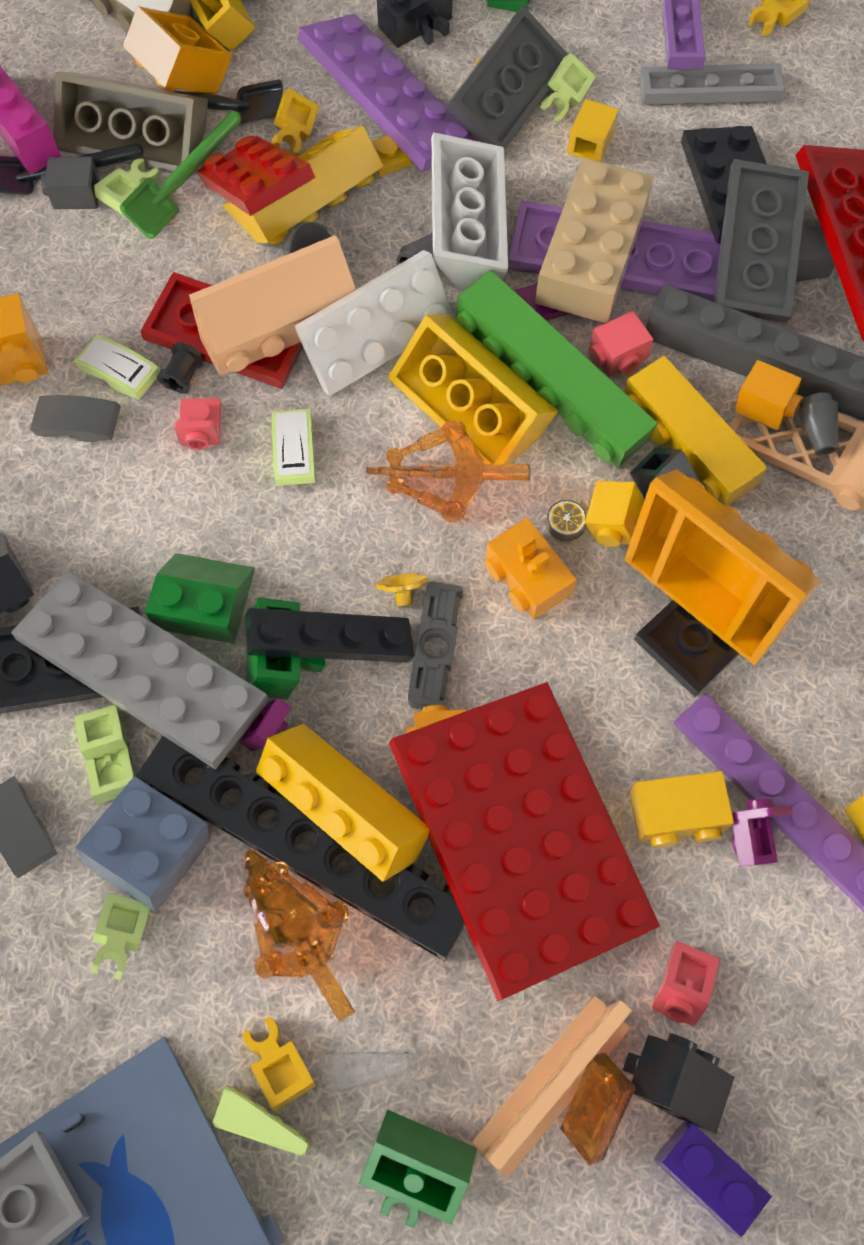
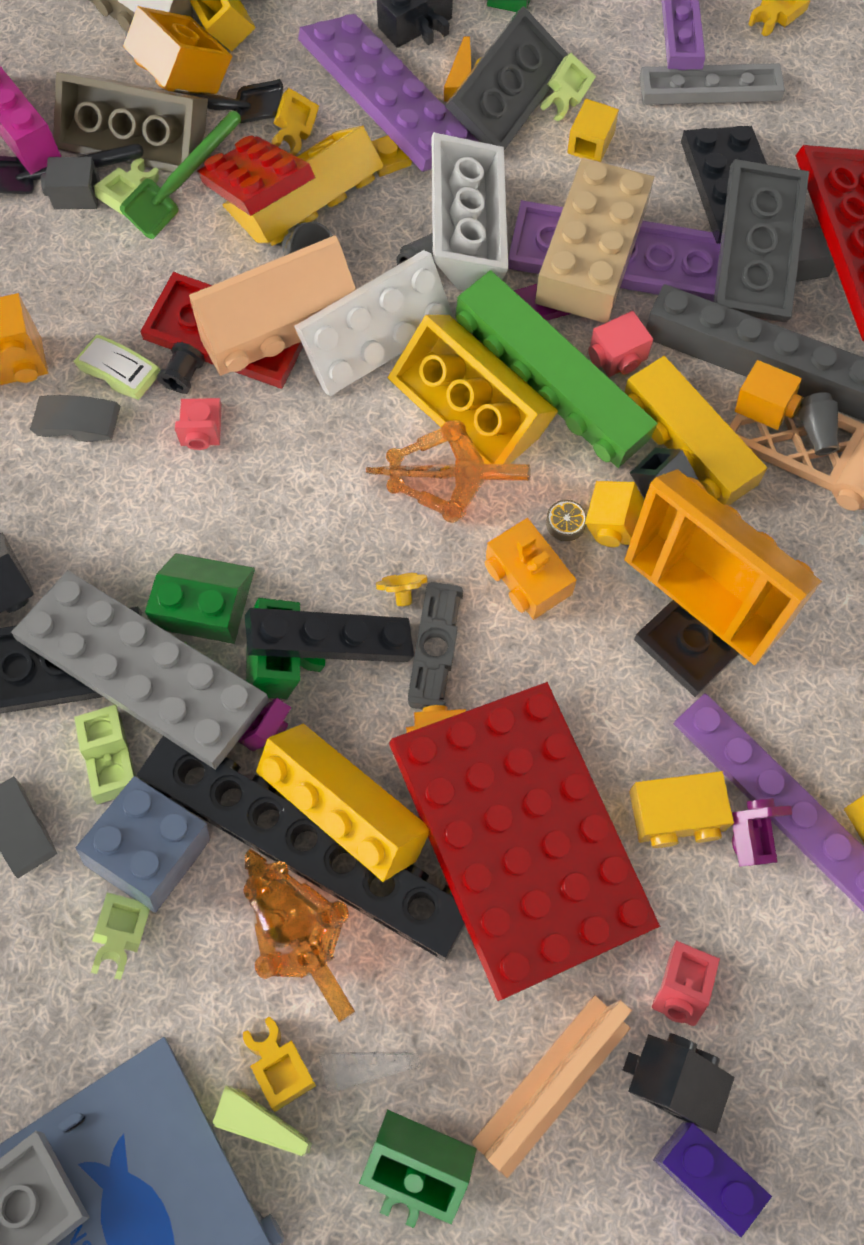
slope [272,409,315,486] -> none
clear orange plate [560,1052,636,1165] -> none
none -> light orange piece [444,36,472,102]

